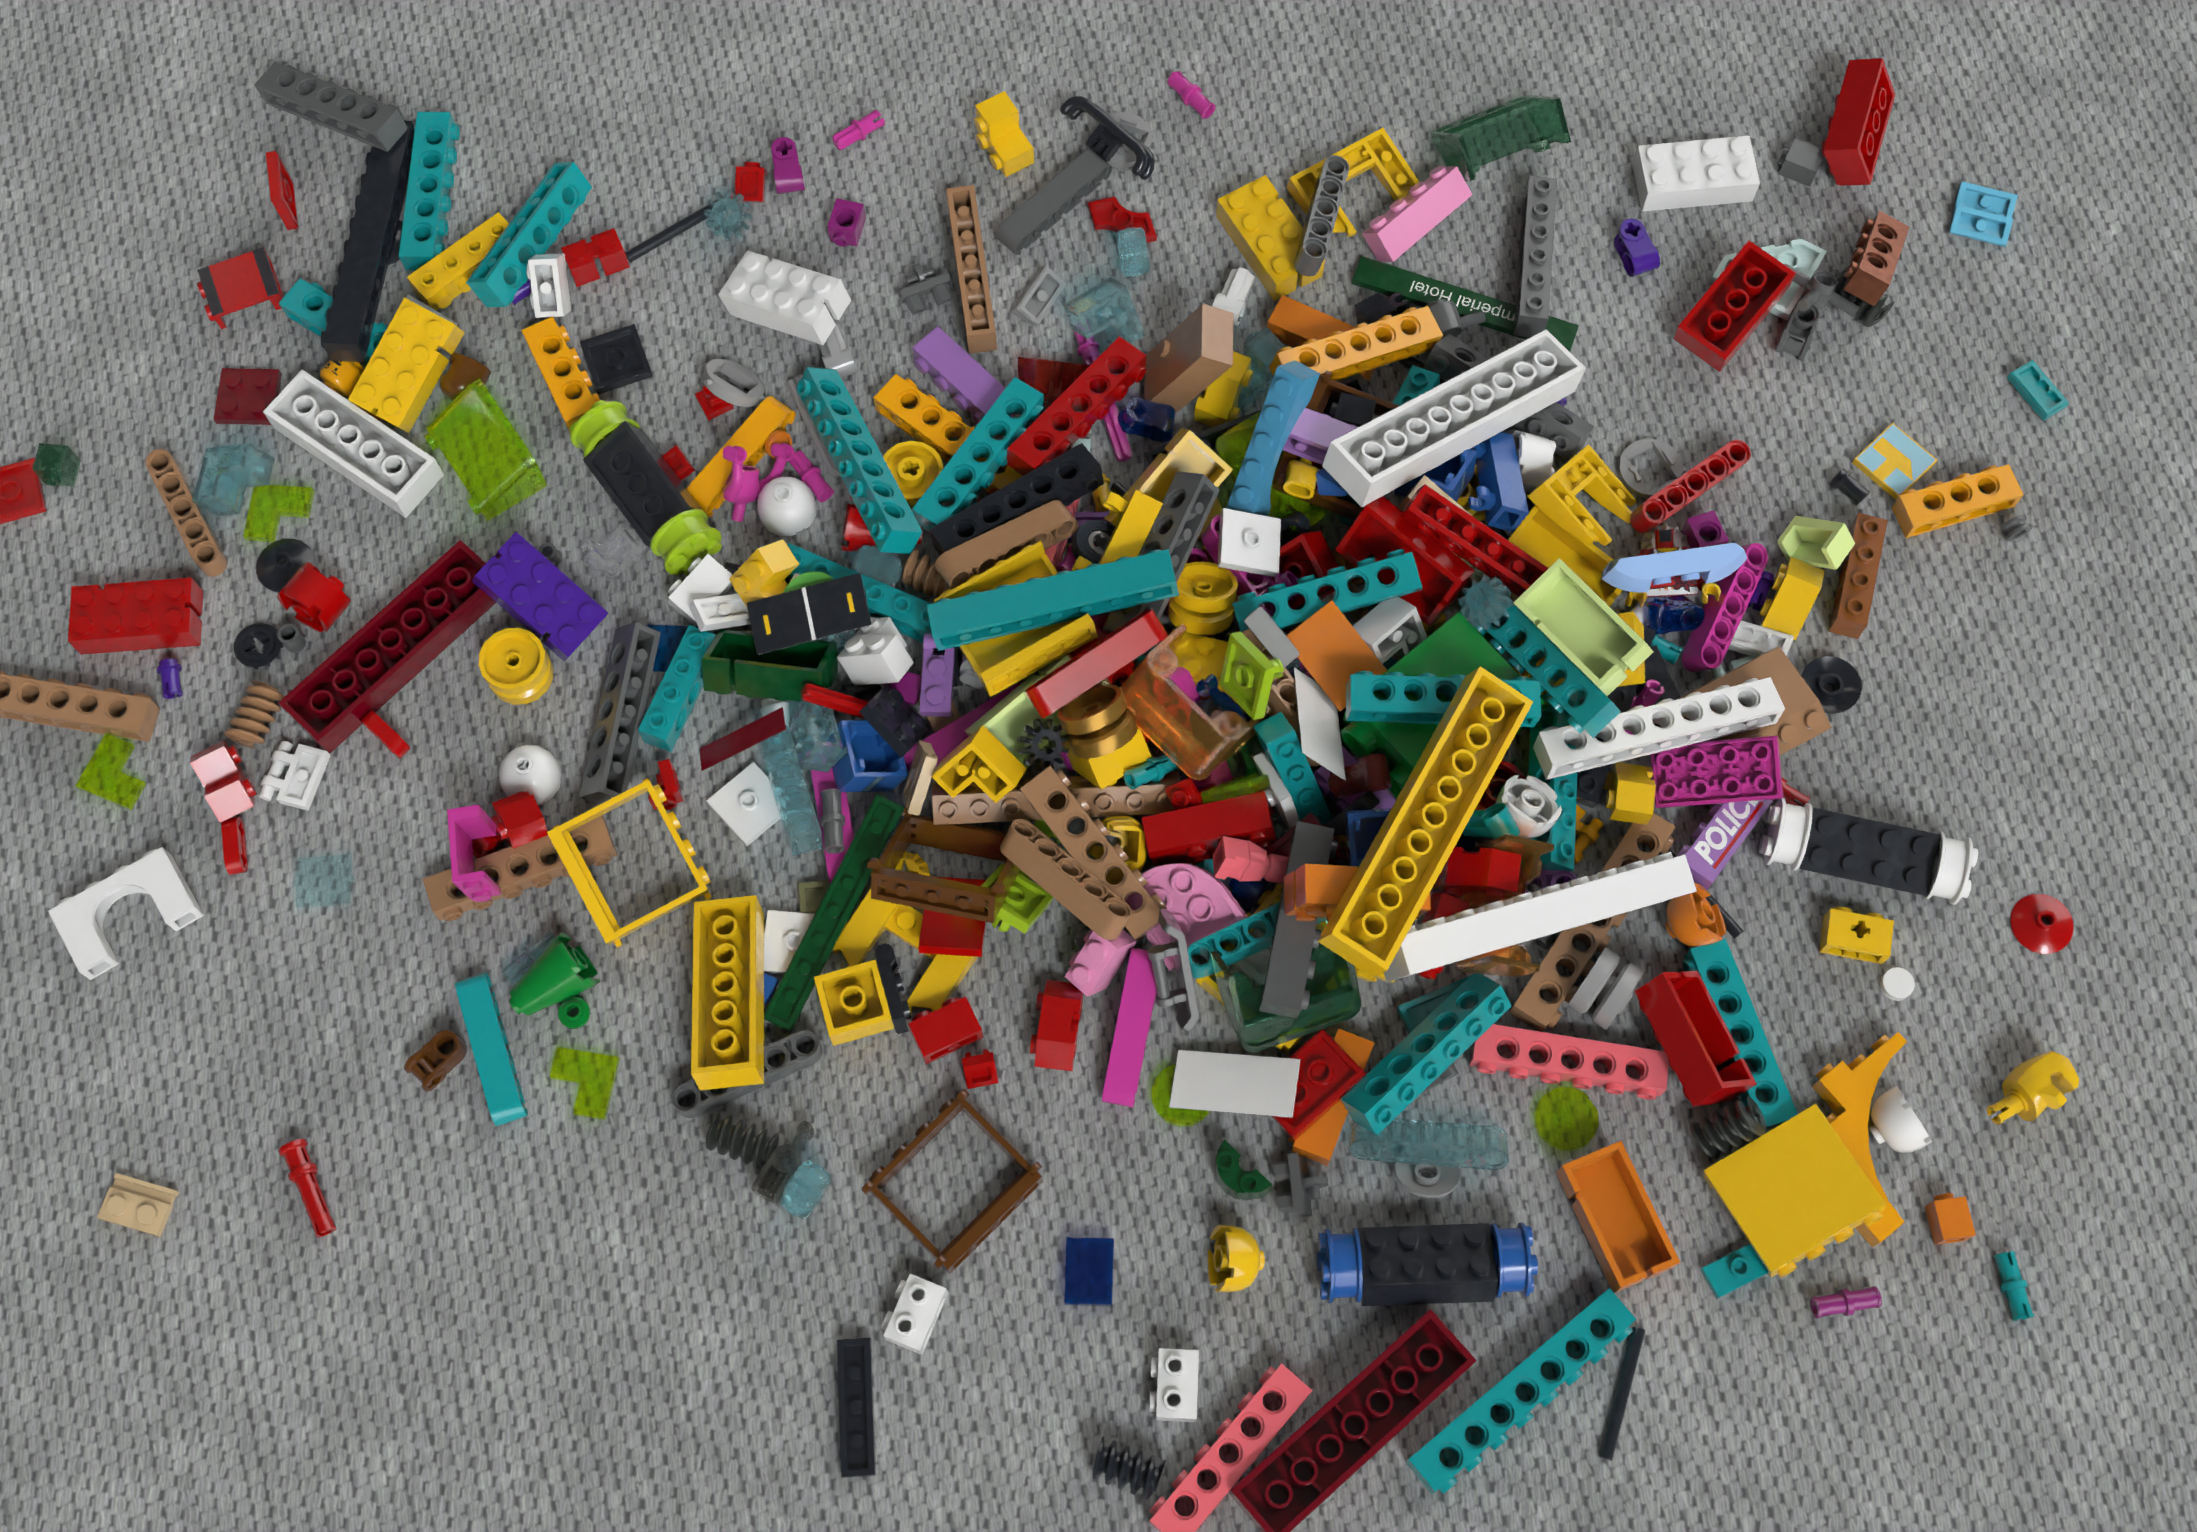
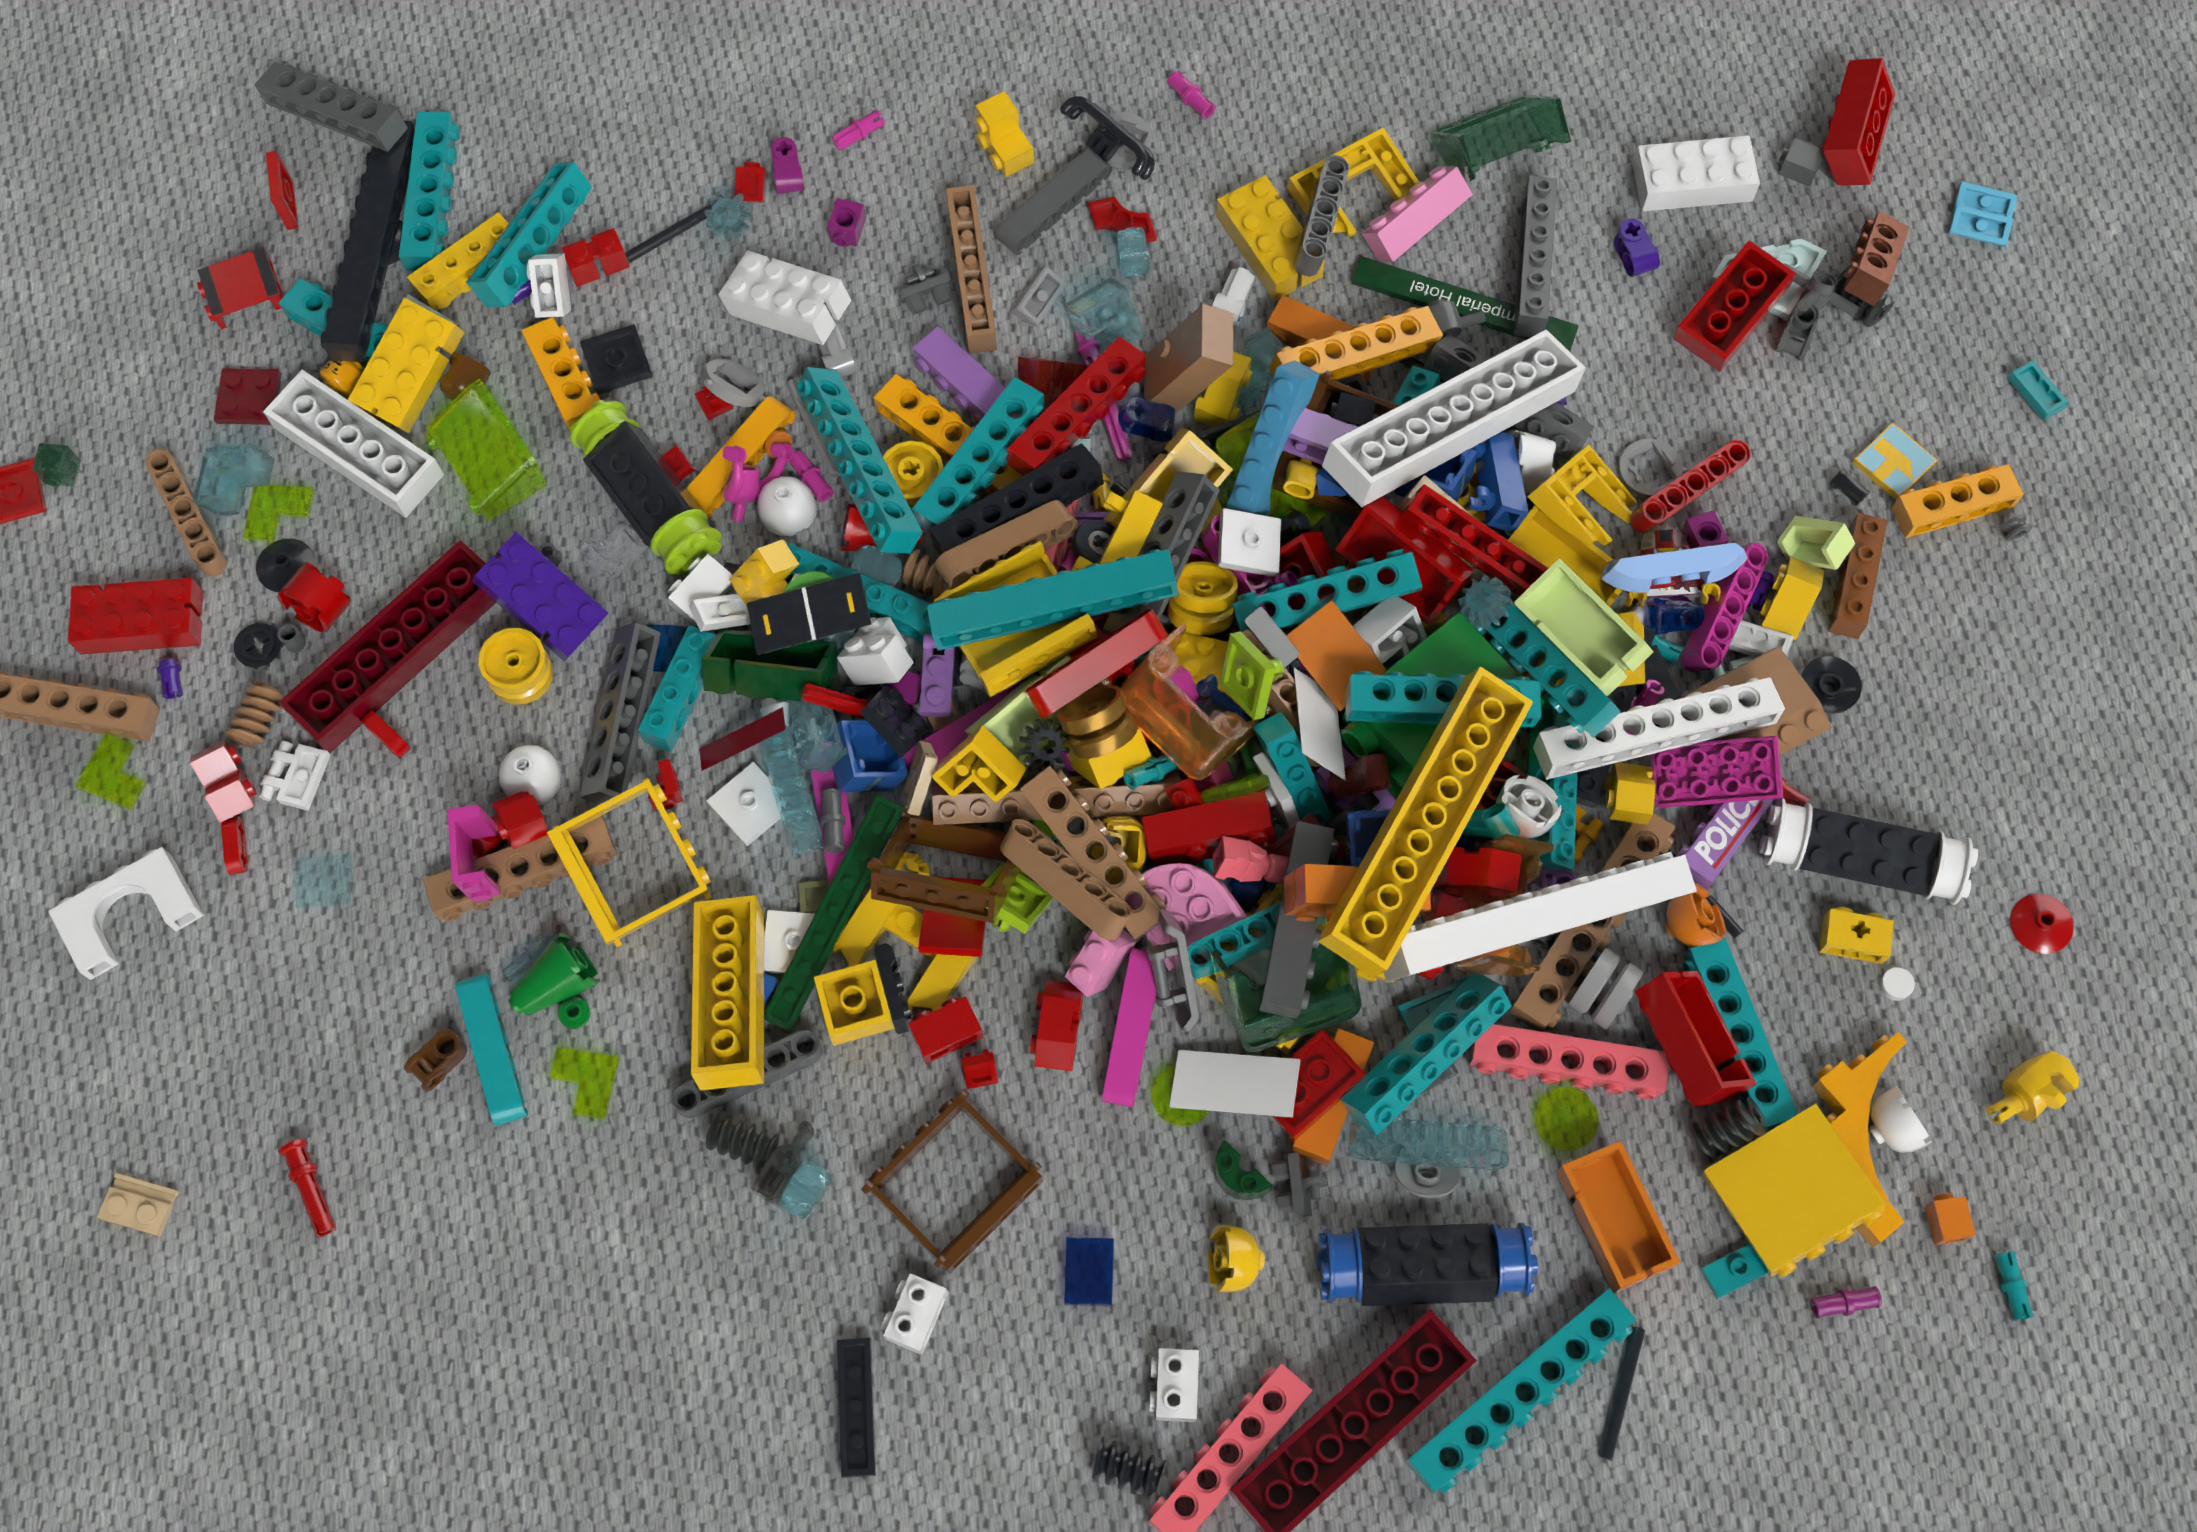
black brick [1354,292,1410,325] -> none

